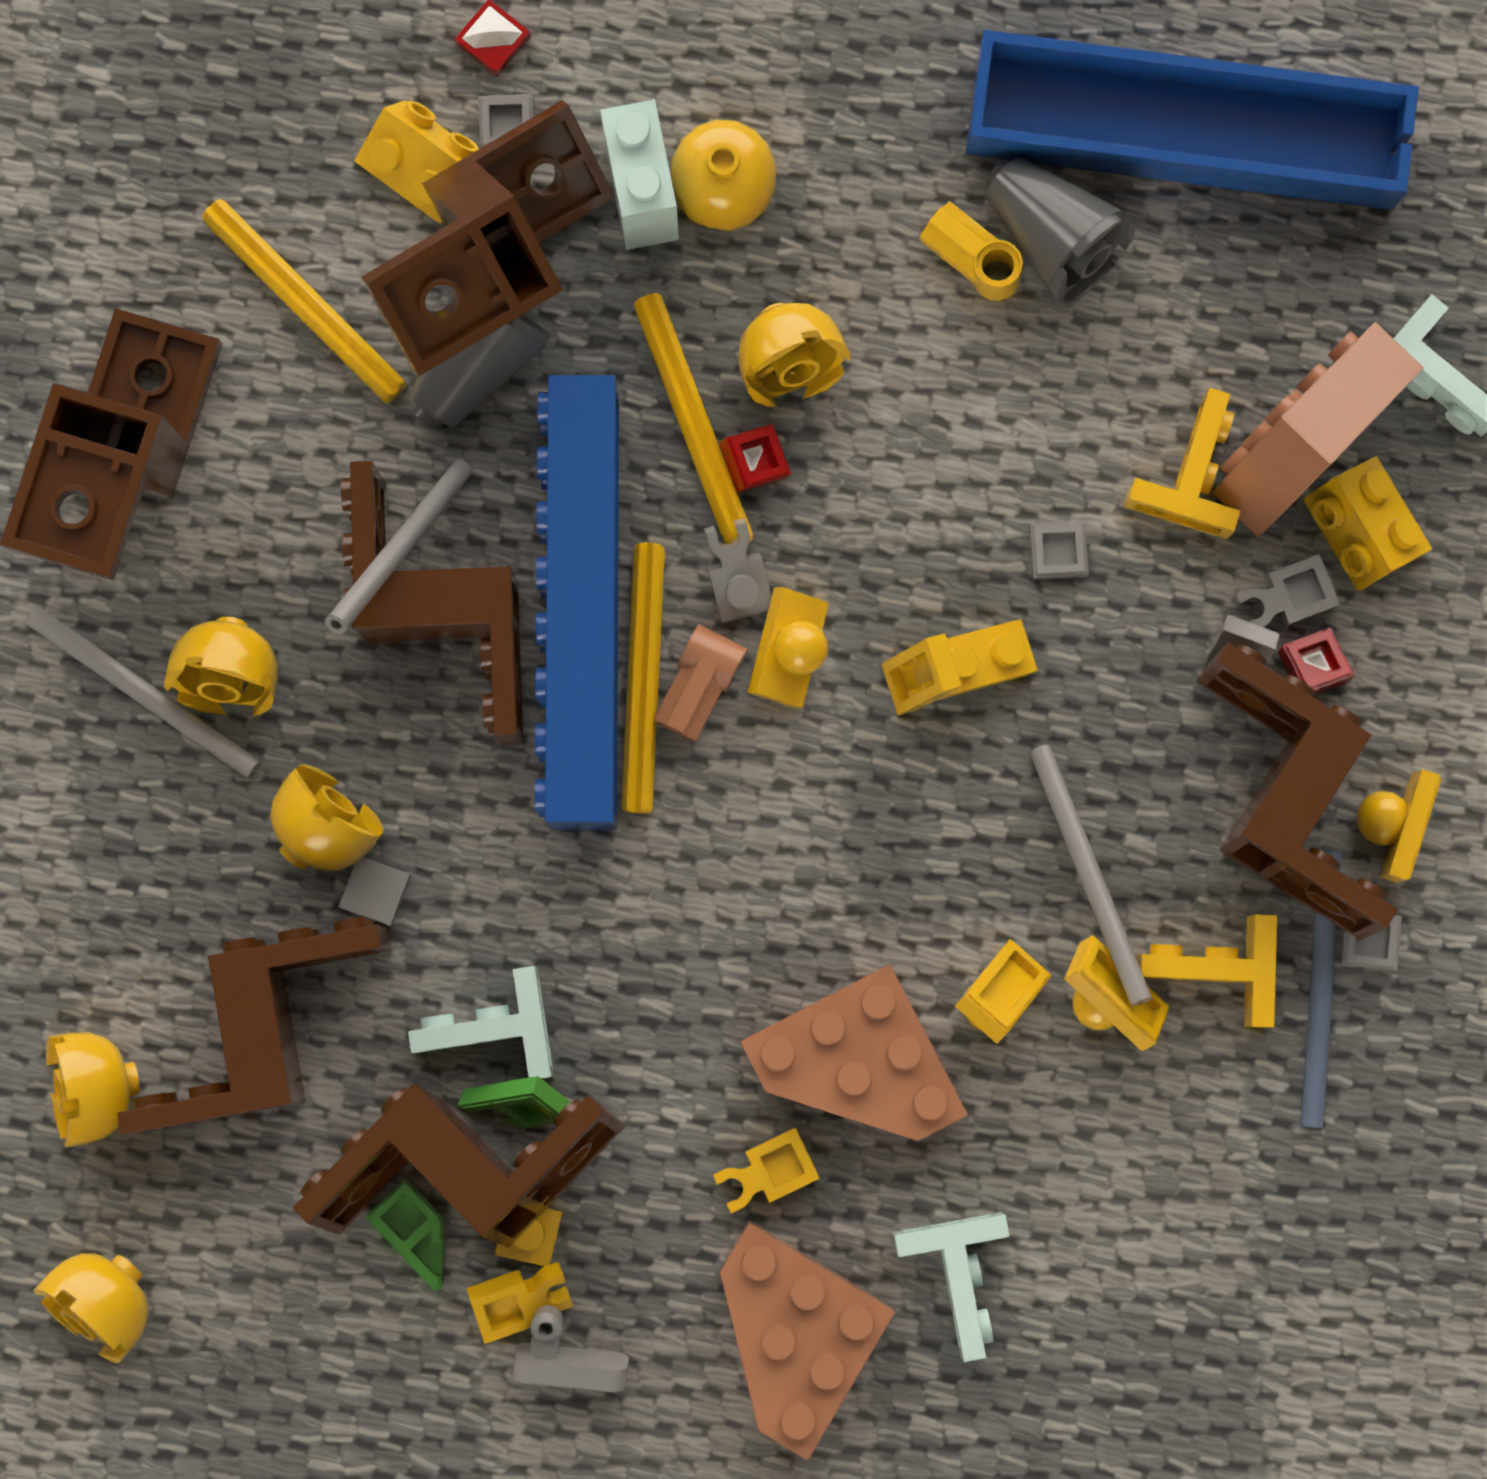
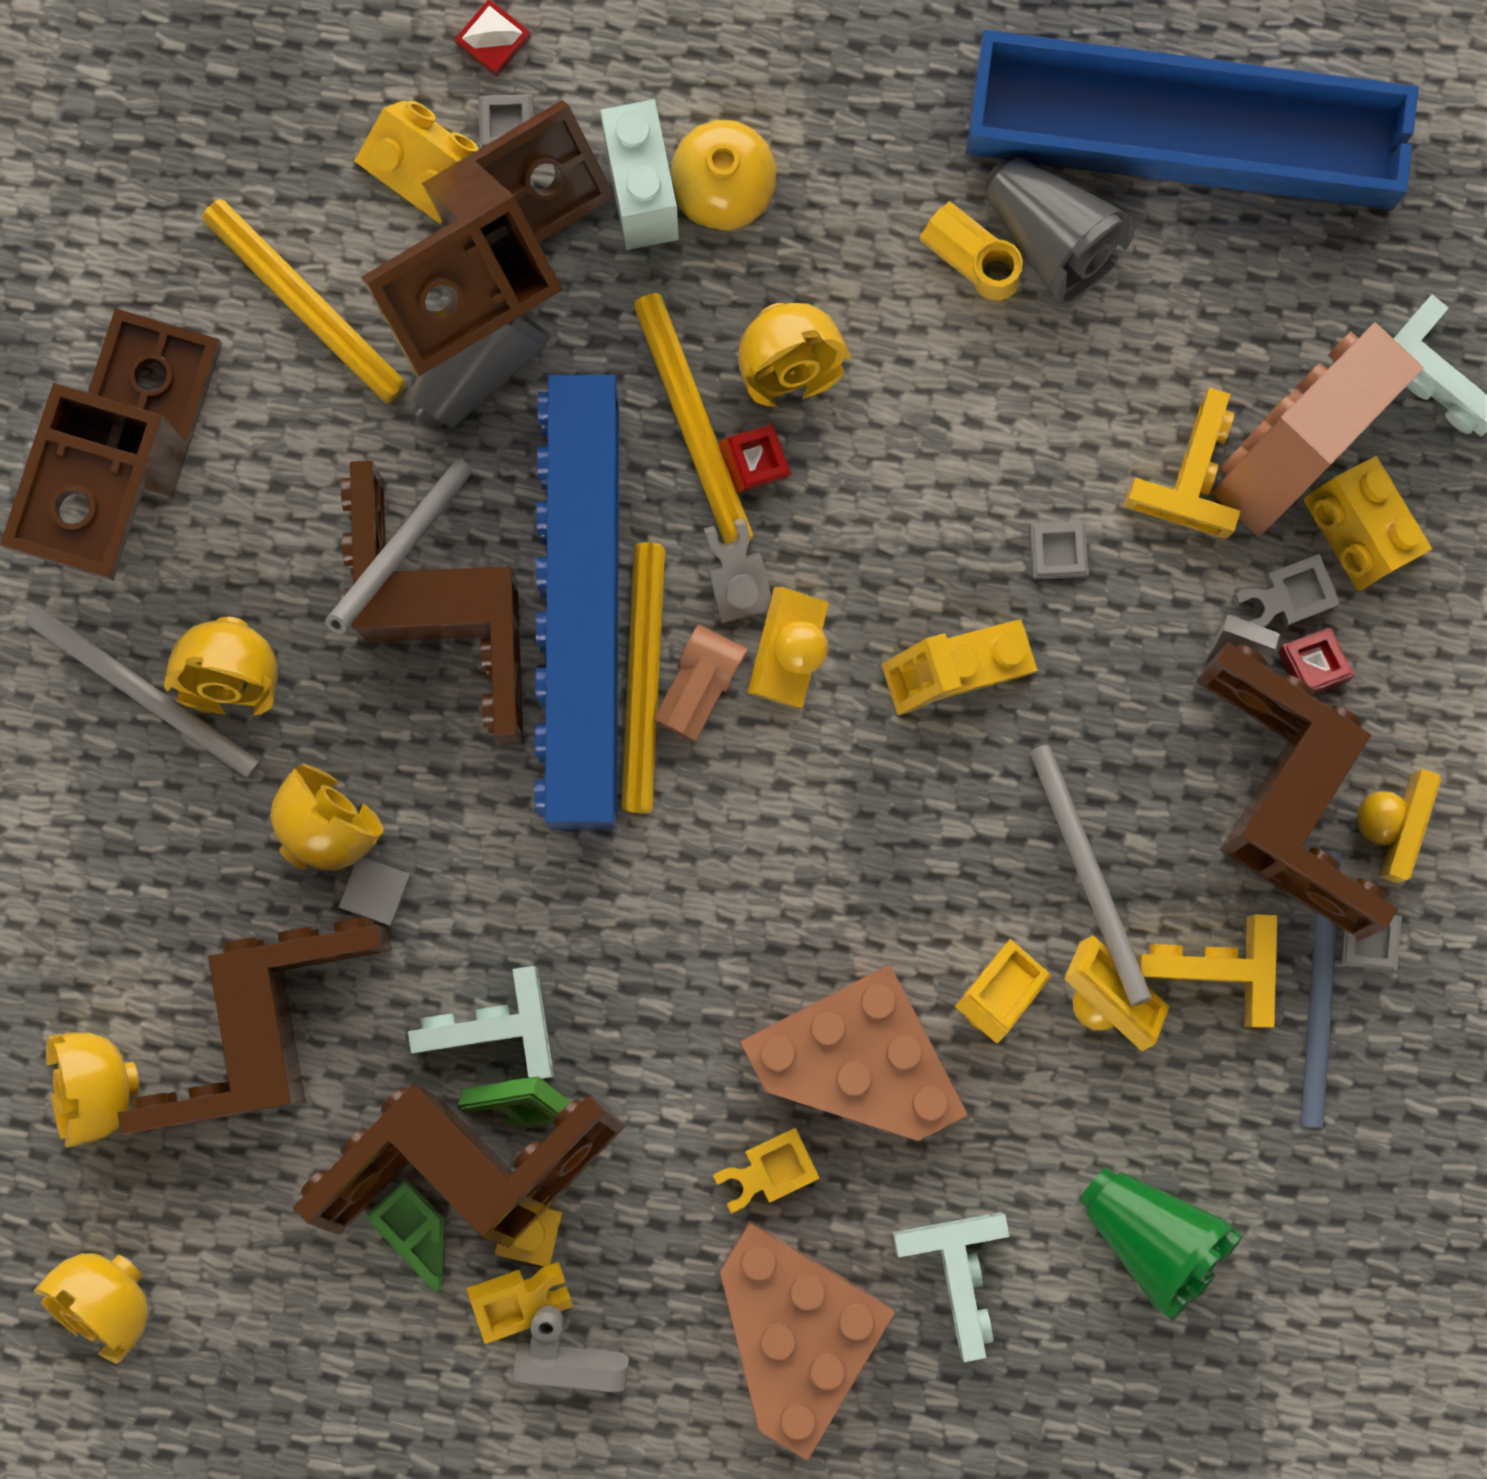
none -> green cone [1079,1167,1243,1321]

